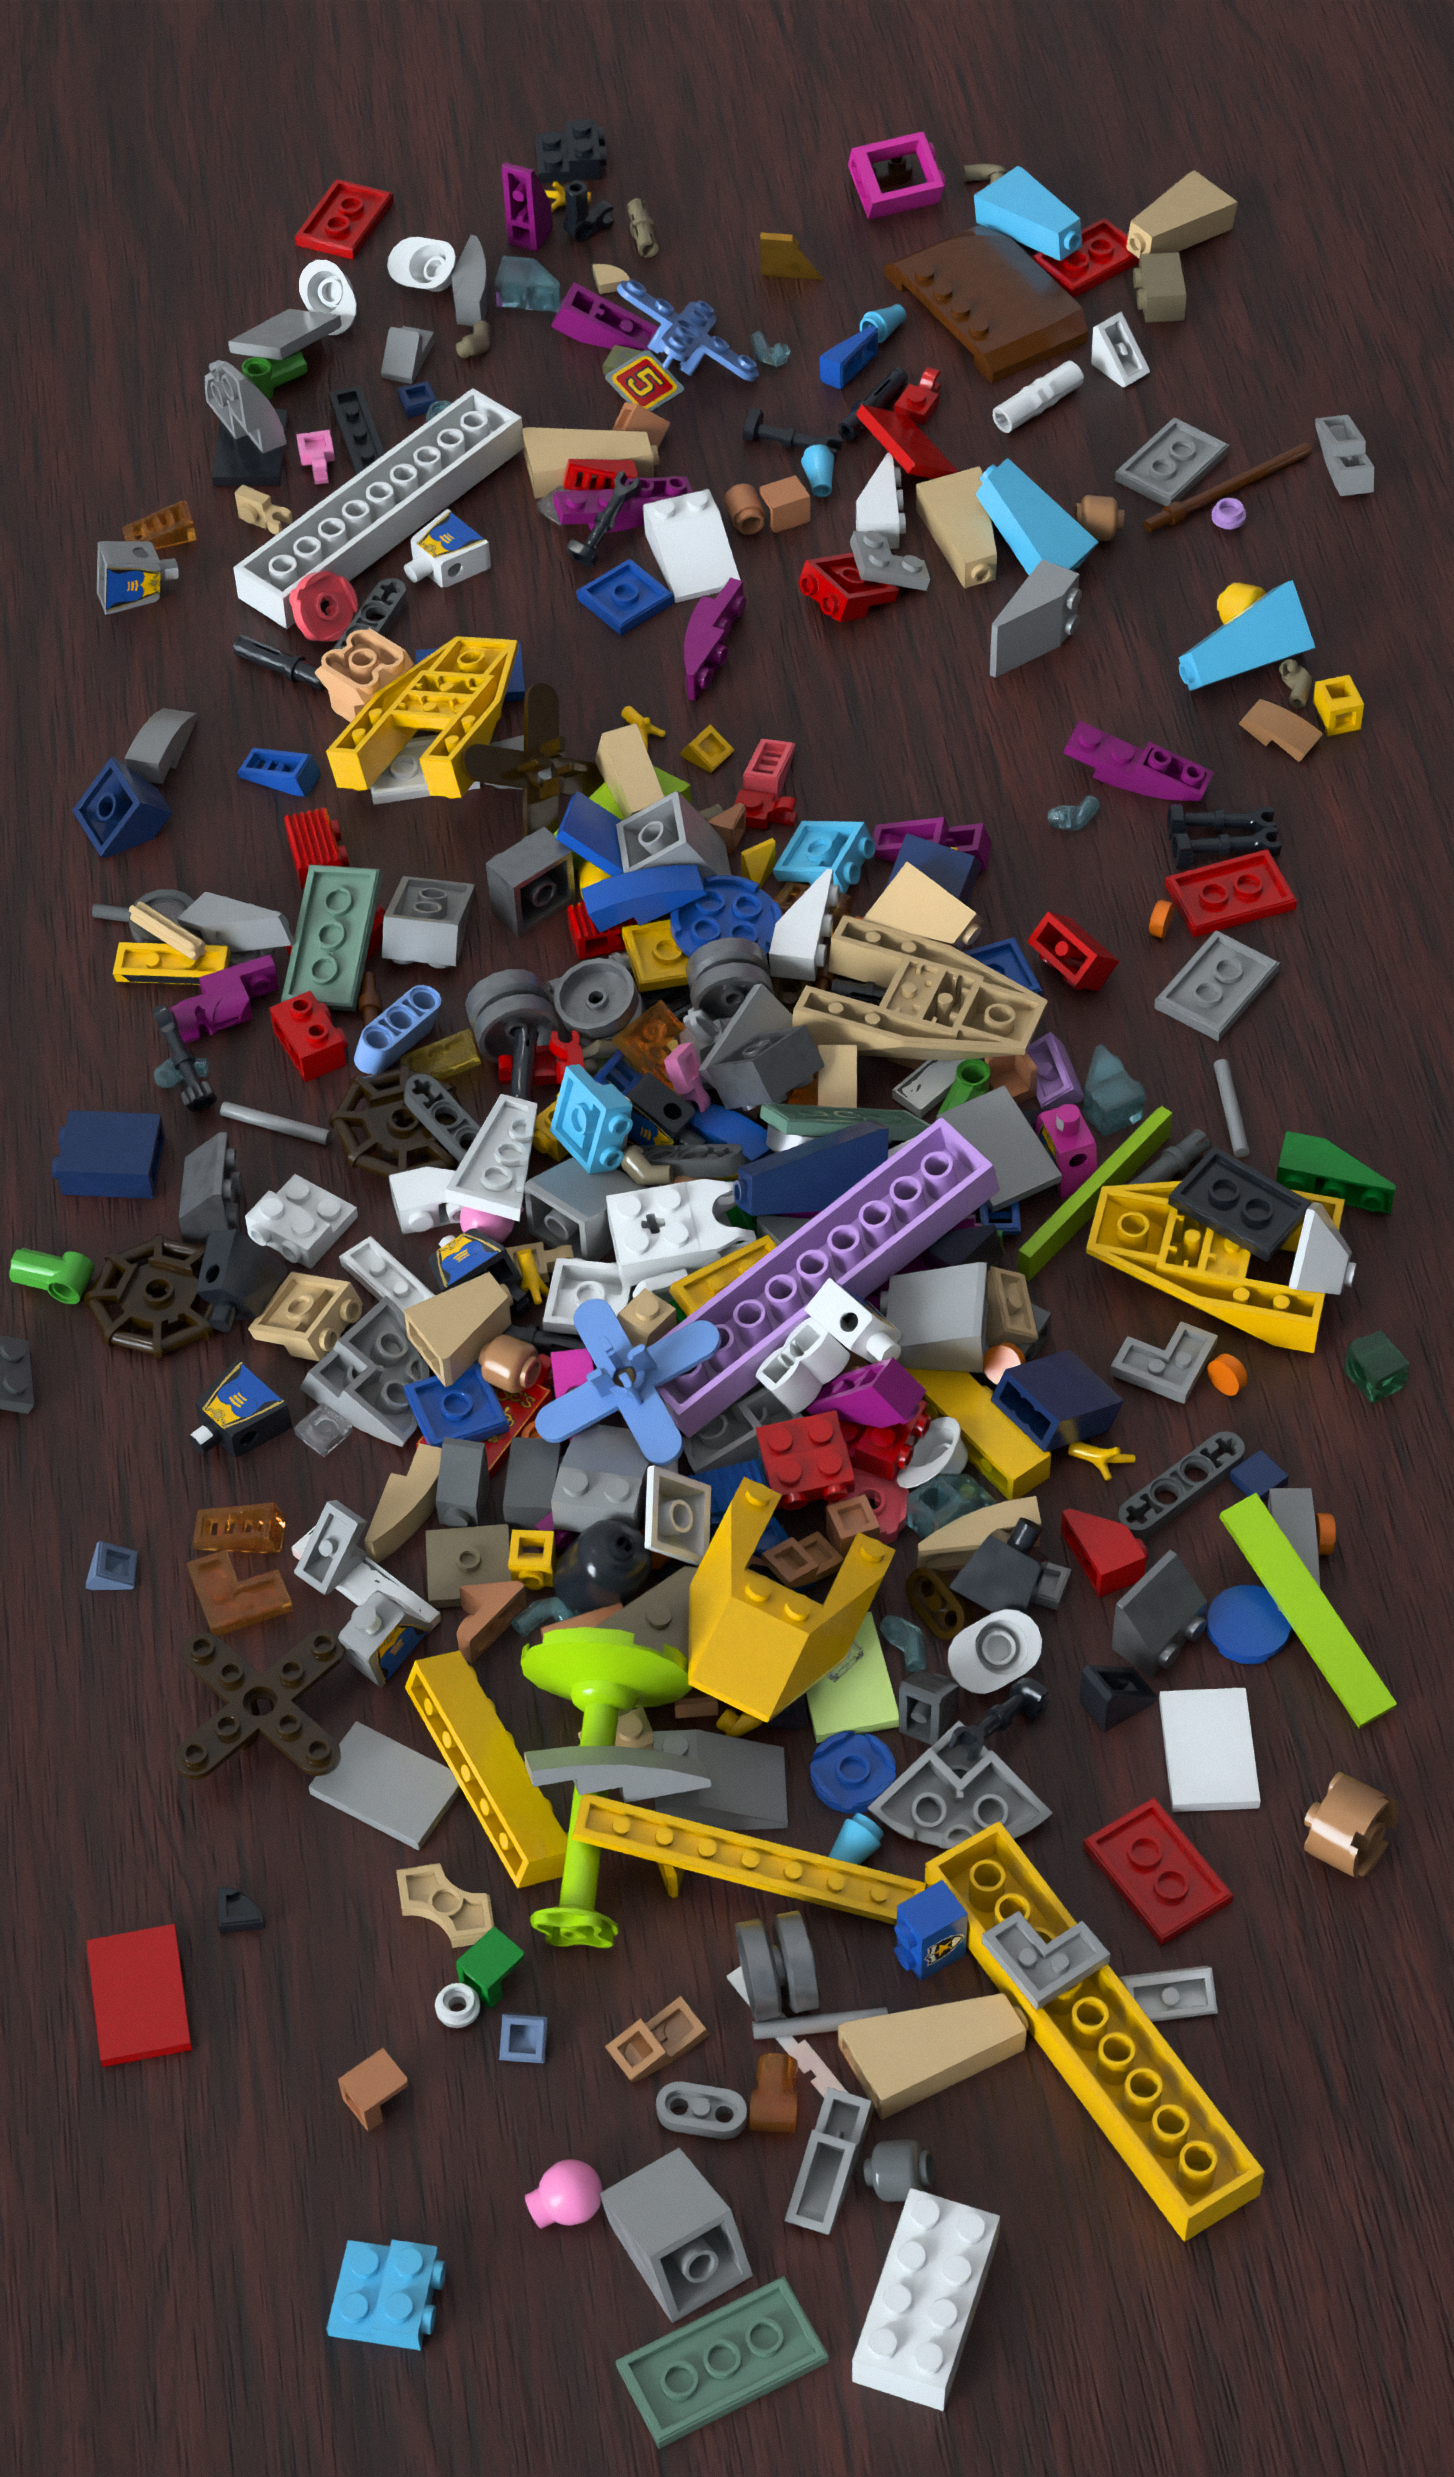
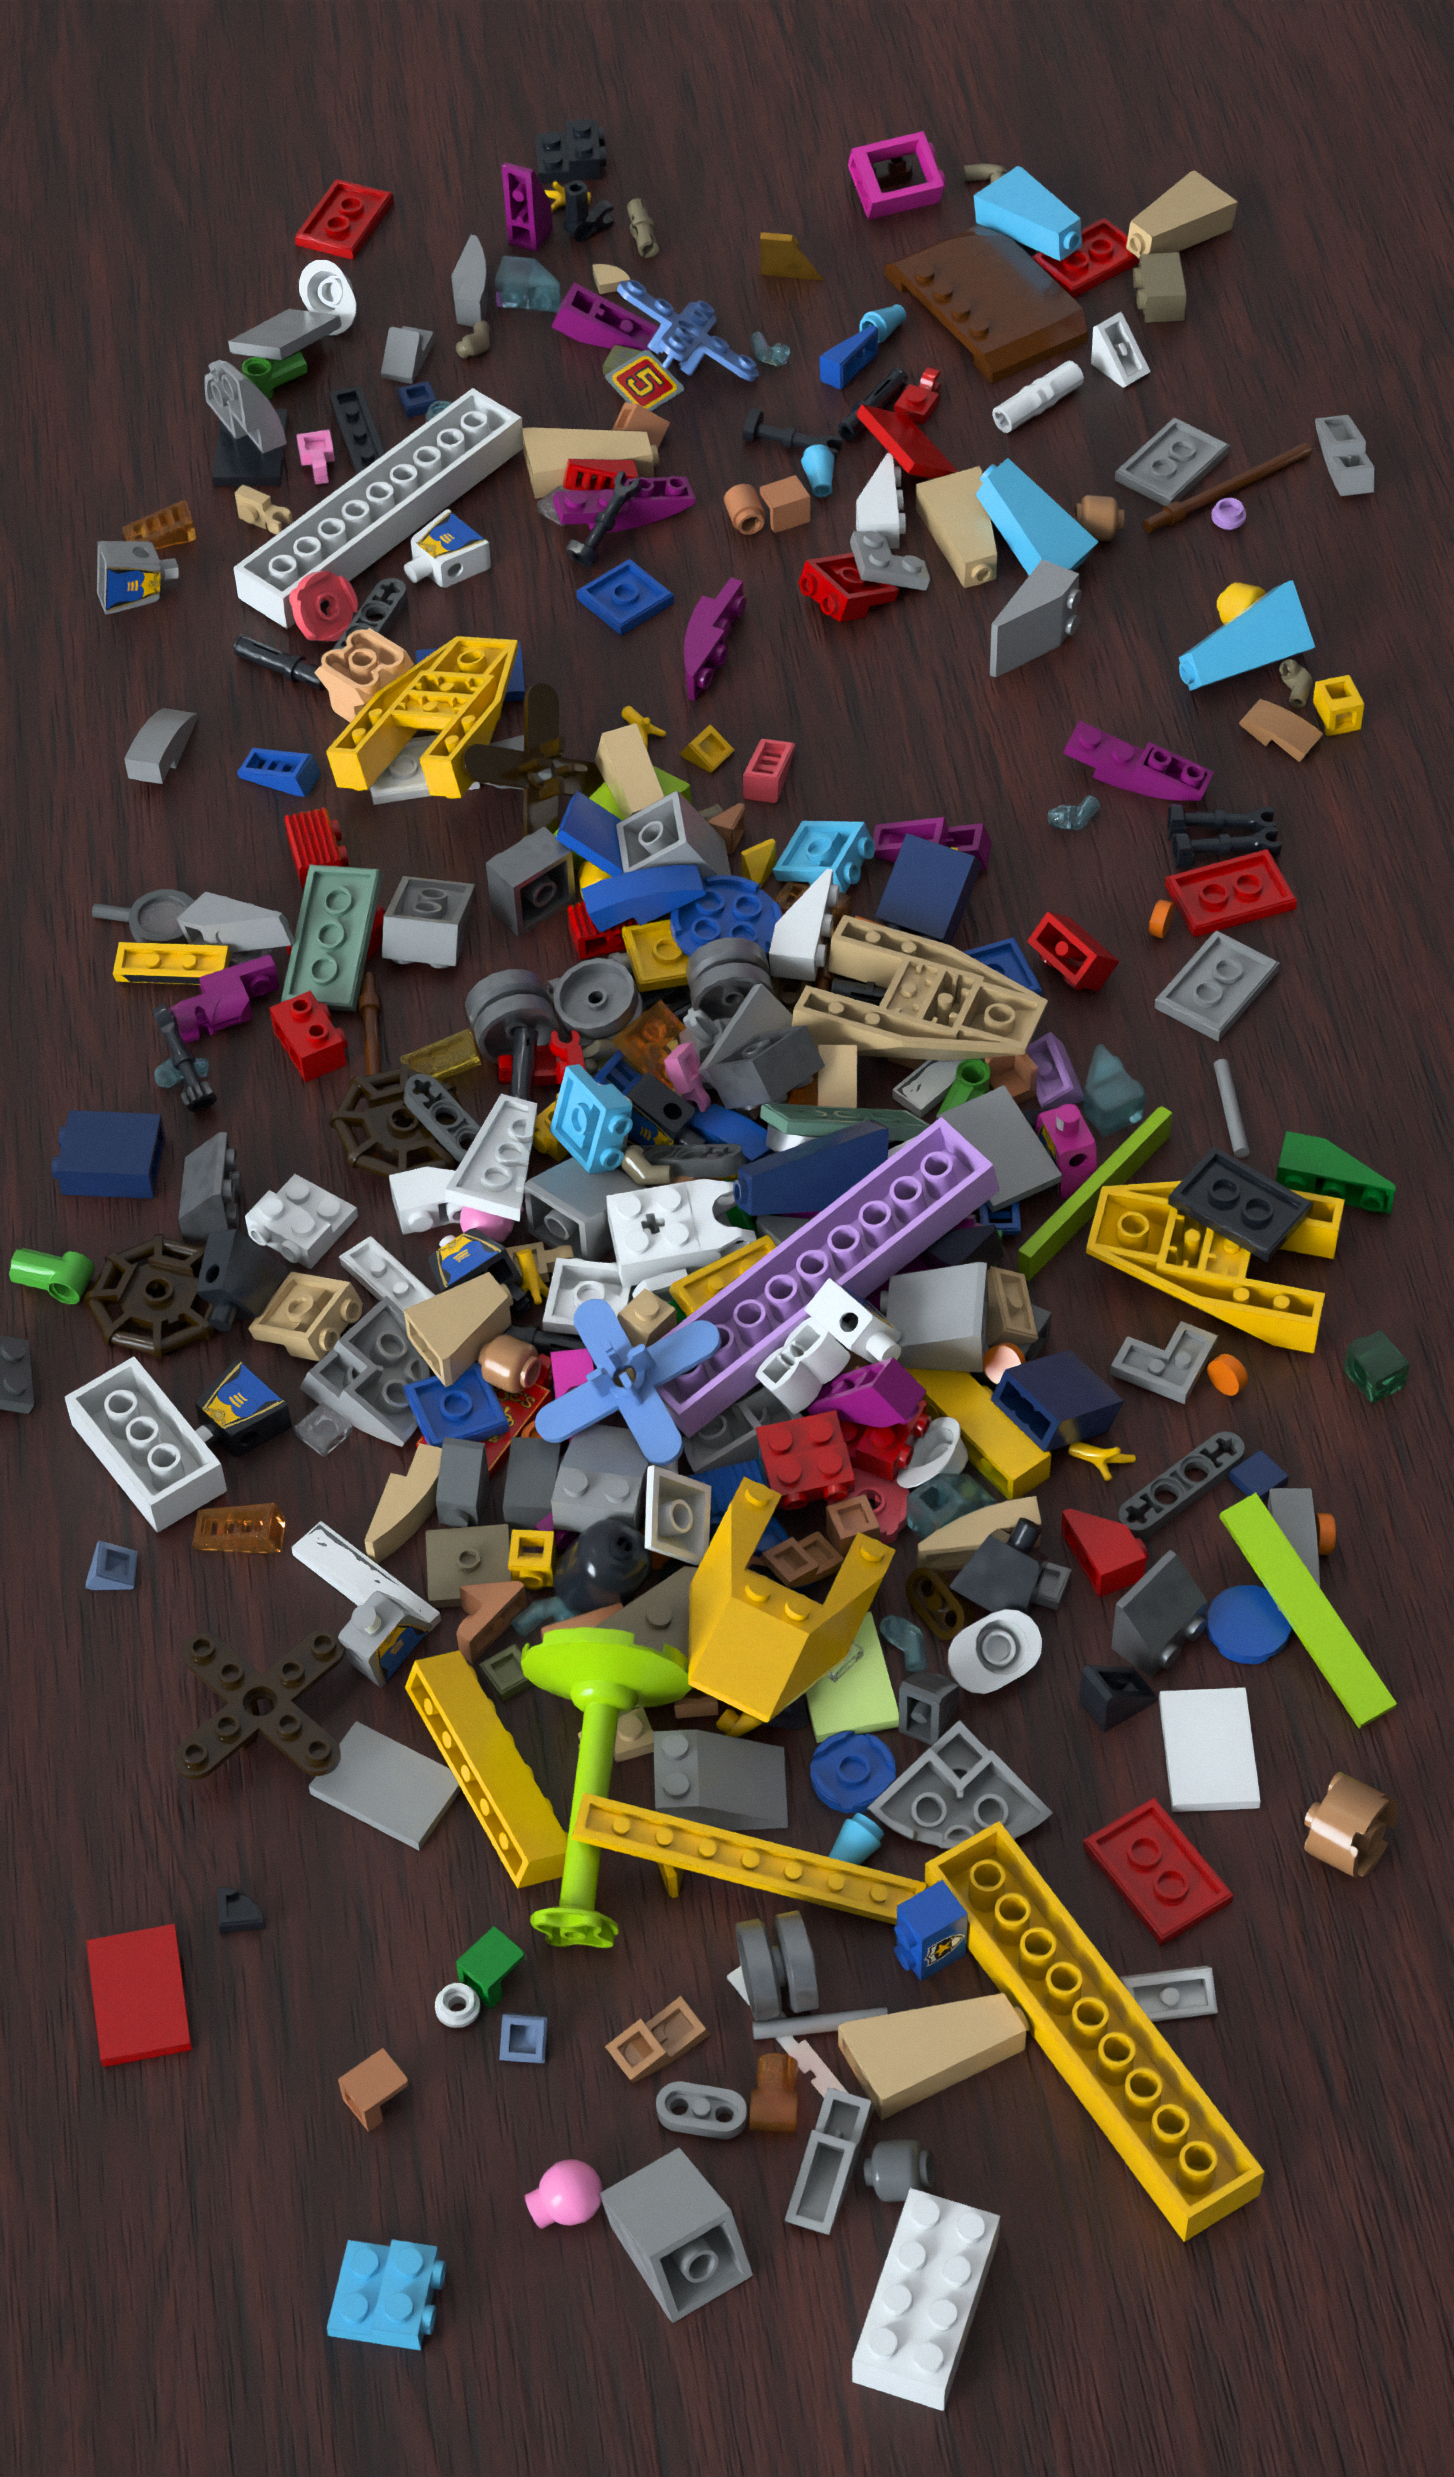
dark blue slope [72,757,173,858] -> none
tan axle [129,901,207,960] -> none
clear orange plate [186,1550,293,1636] -> none
light grey bar [220,1101,332,1145] -> none
light grey slope [294,1500,367,1595] -> none
light blue beam [354,985,441,1075] -> none
white piece [387,237,457,292] -> none
tan tile [396,1863,494,1948] -> none
light grey slope [524,1746,711,1803] -> none
sand green tile [616,2276,829,2449] -> none
white slope [643,489,740,603] -> none
red plate [734,789,797,830] -> none
tan slope [862,862,984,951] -> none
black piece [948,1677,1050,1762] -> none
light grey plate [982,1911,1110,2010] -> none
dark grey pin [1127,1129,1211,1185] -> none
white slope [1289,1202,1357,1295] -> none
none -> white brick [65,1357,227,1533]
none -> olive tile [479,1644,534,1702]

